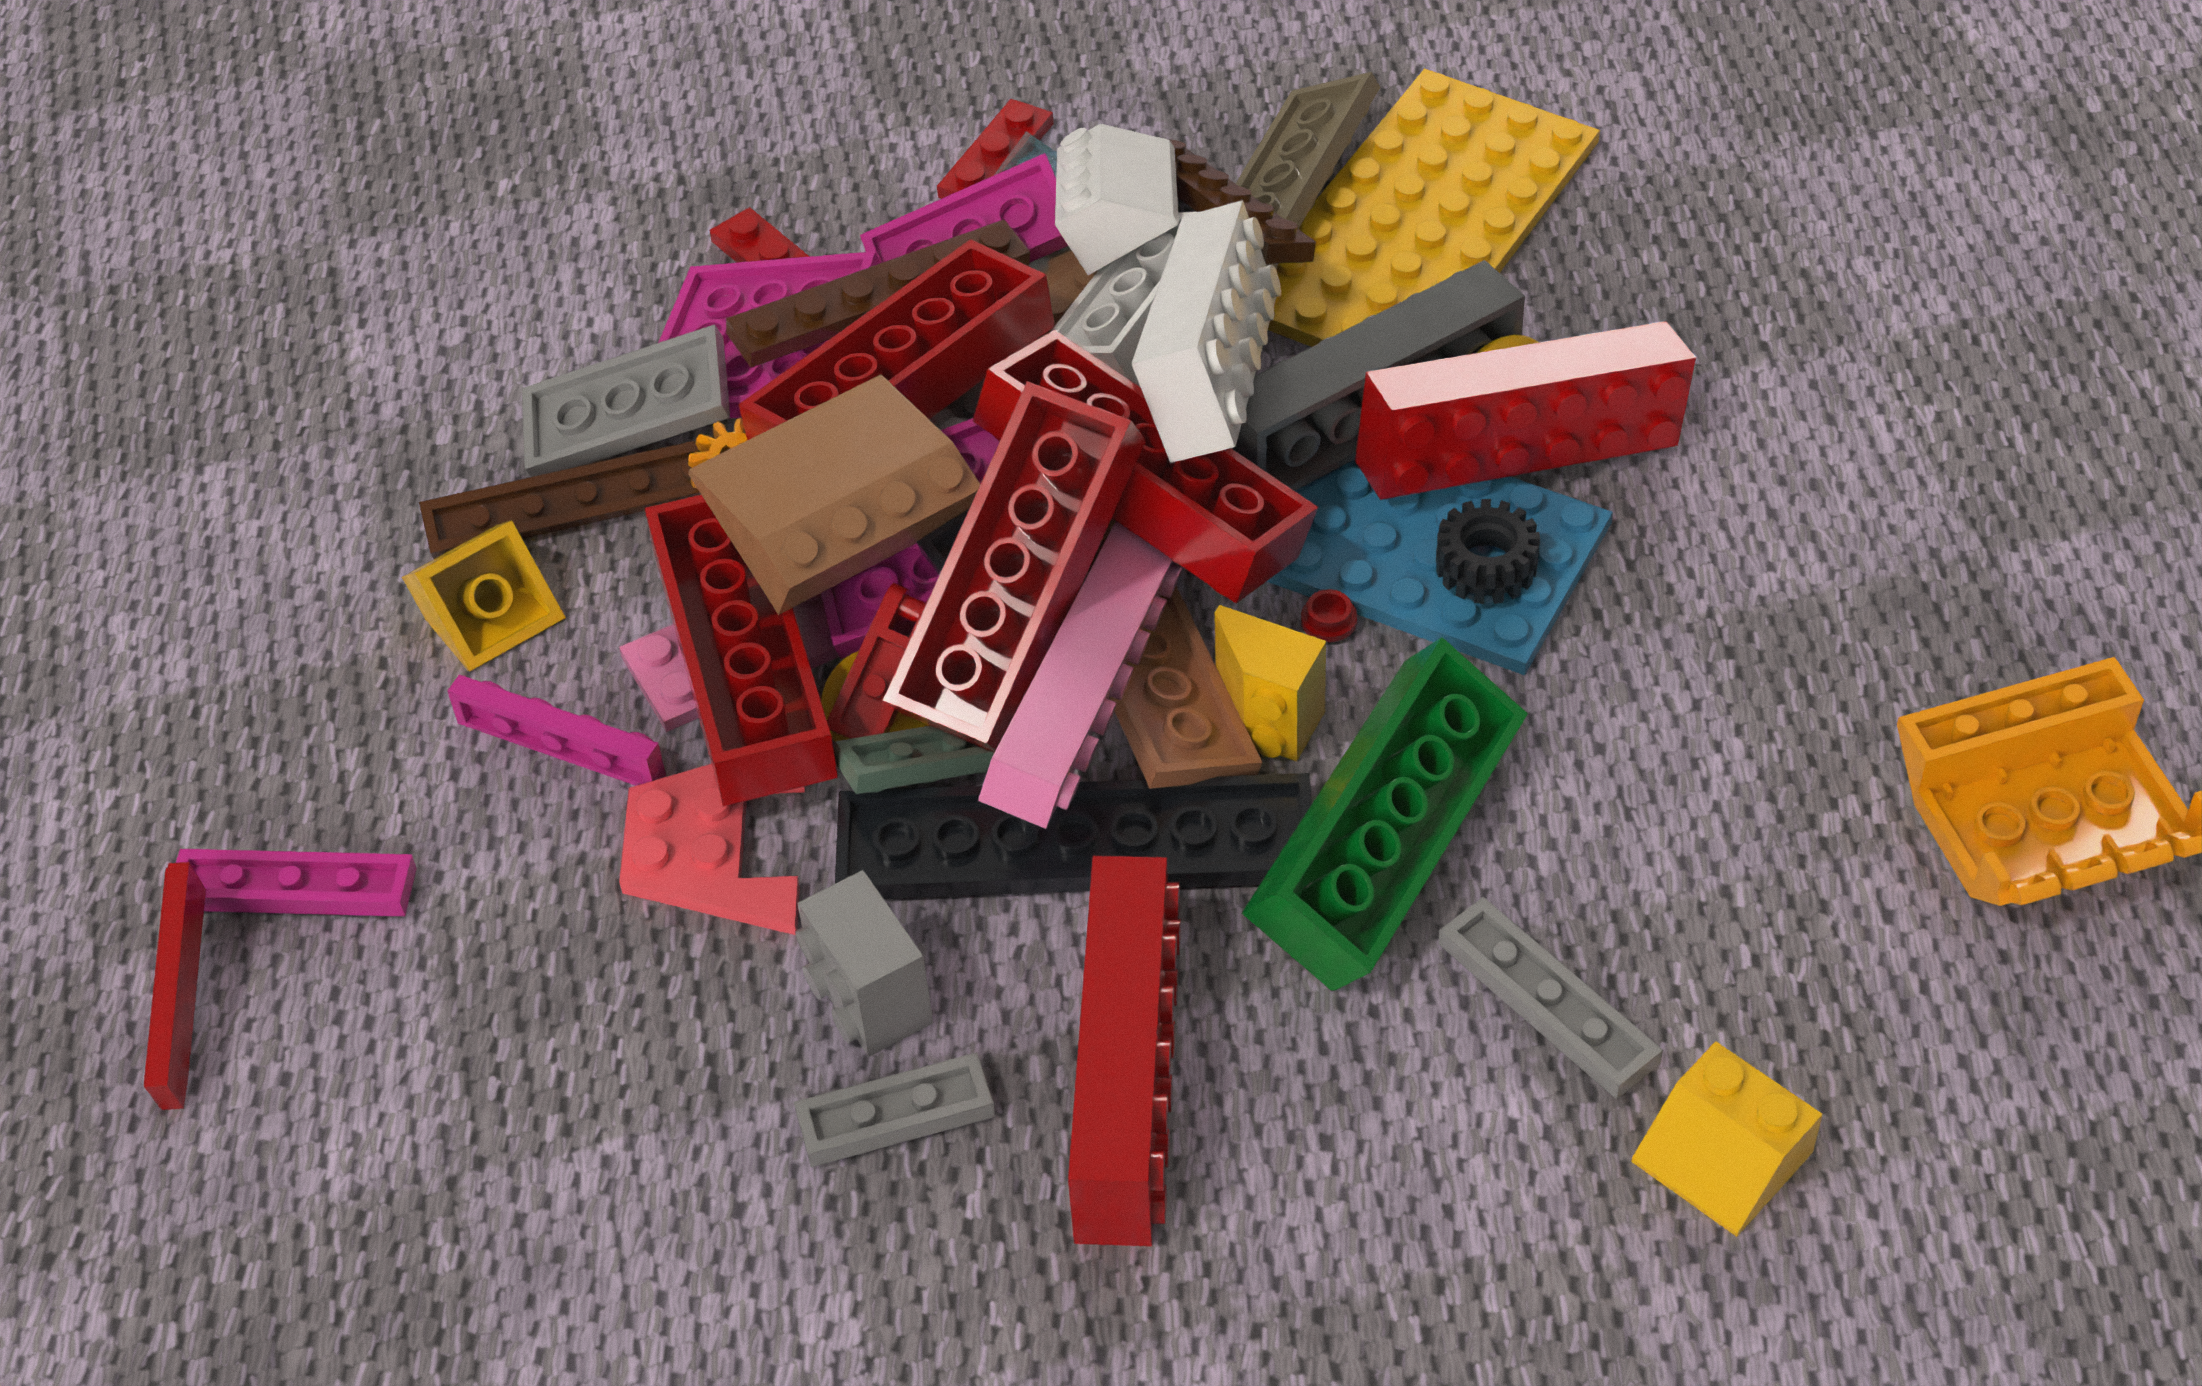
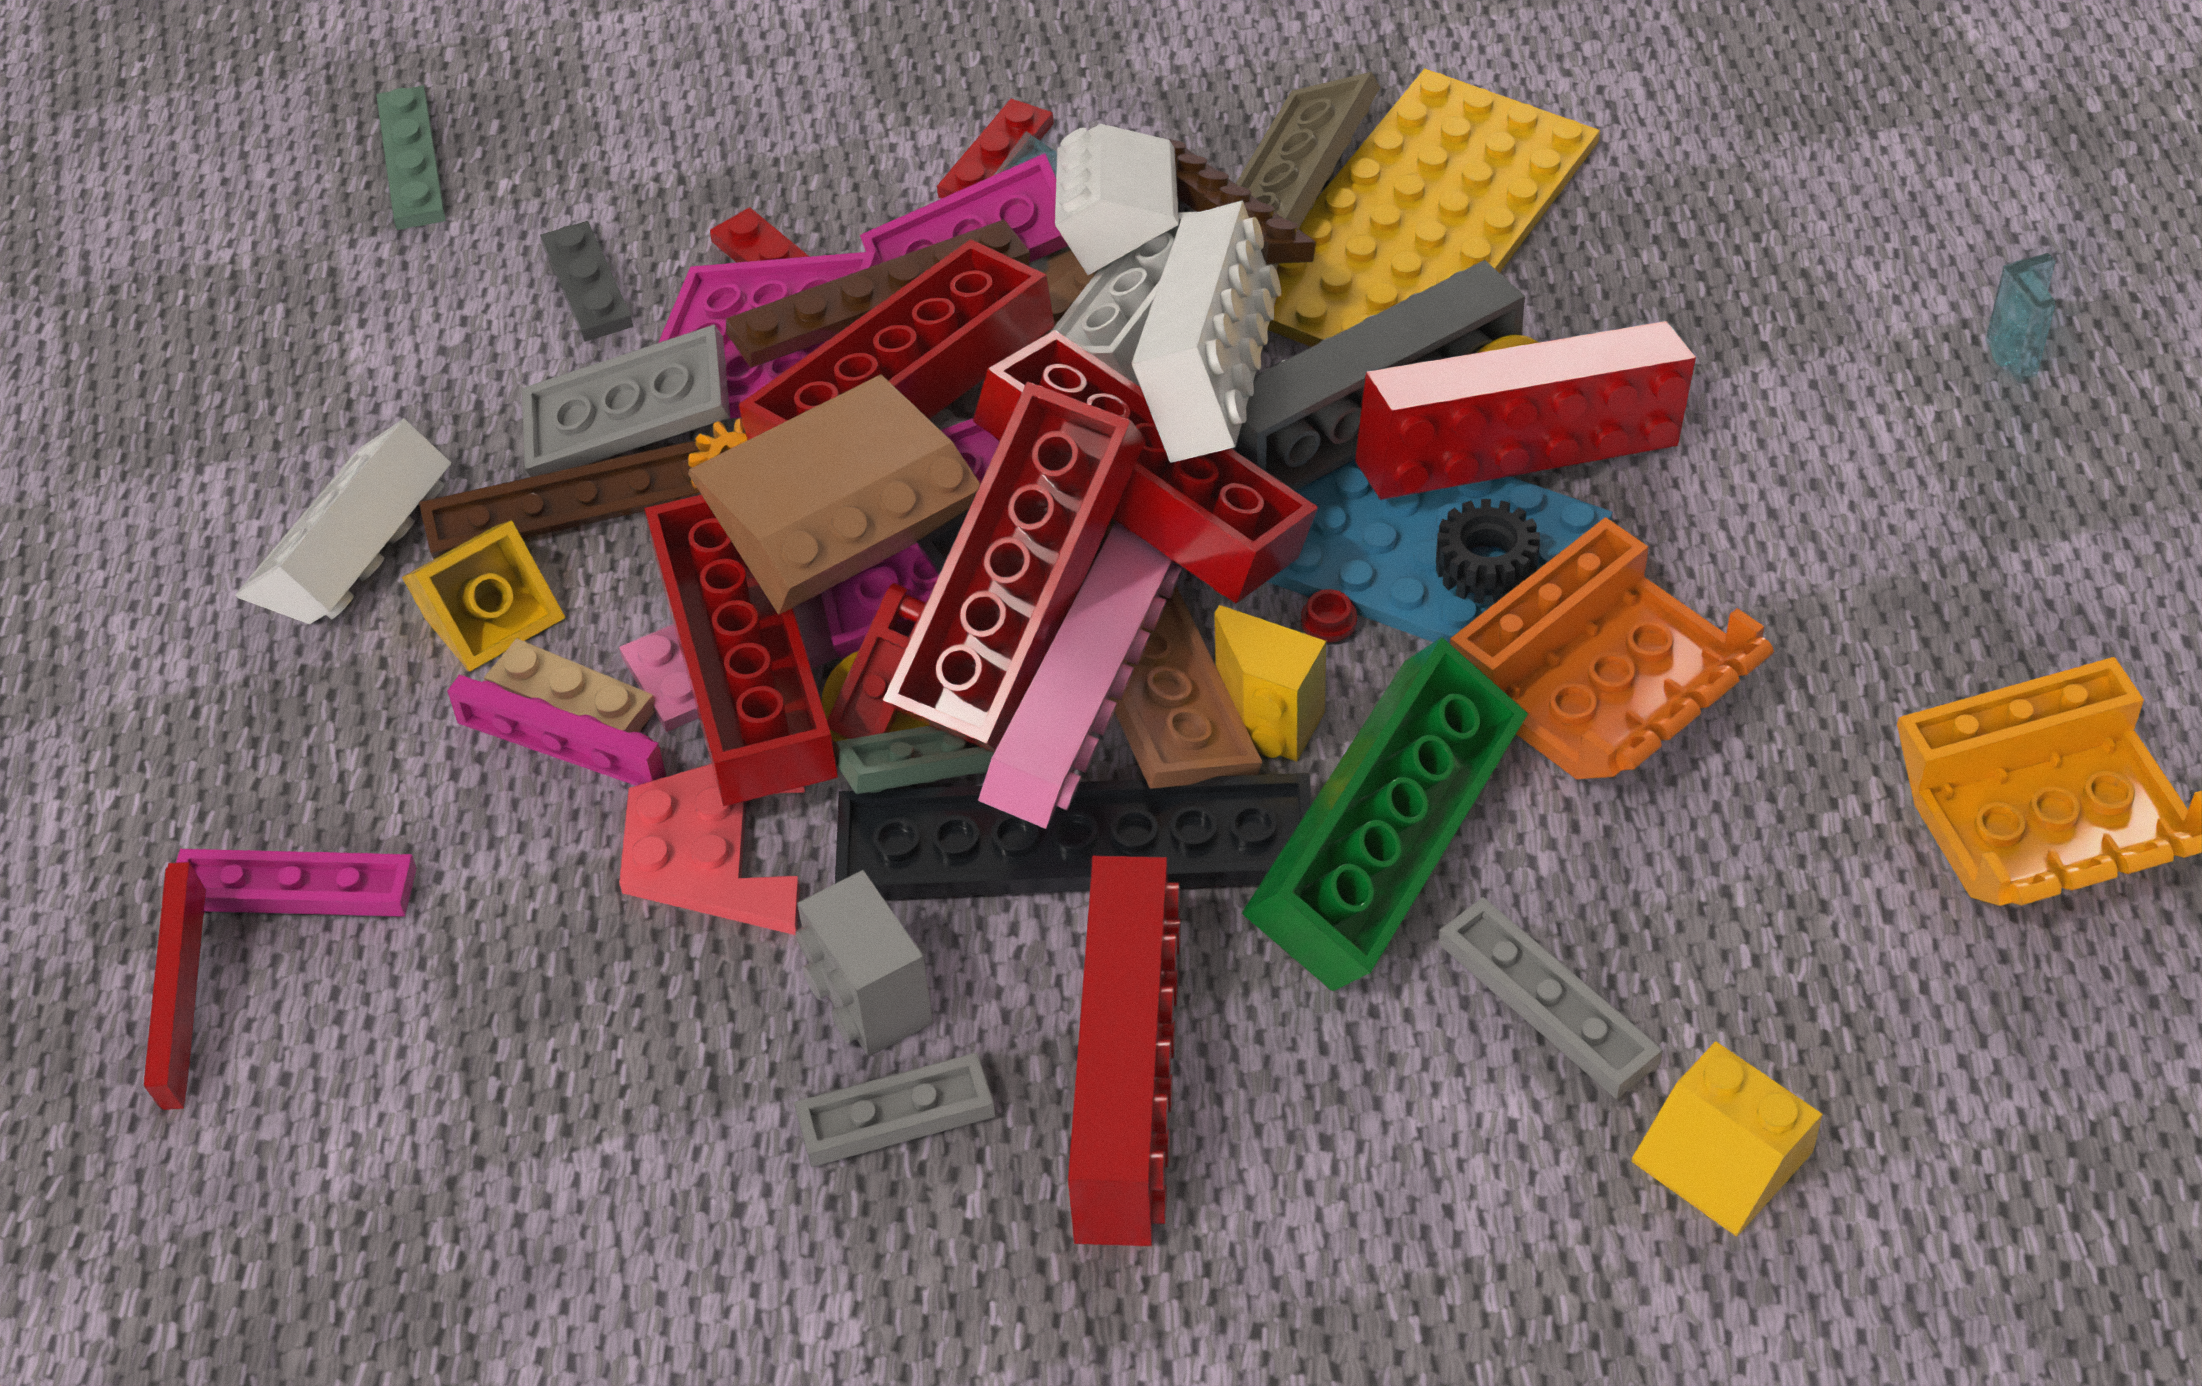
none -> white slope [235,419,451,624]
none -> sand green plate [376,85,446,230]
none -> tan plate [484,638,655,733]
none -> dark grey plate [540,221,633,342]
none -> orange slope [1450,517,1774,779]
none -> clear light blue bracket [1985,253,2056,382]

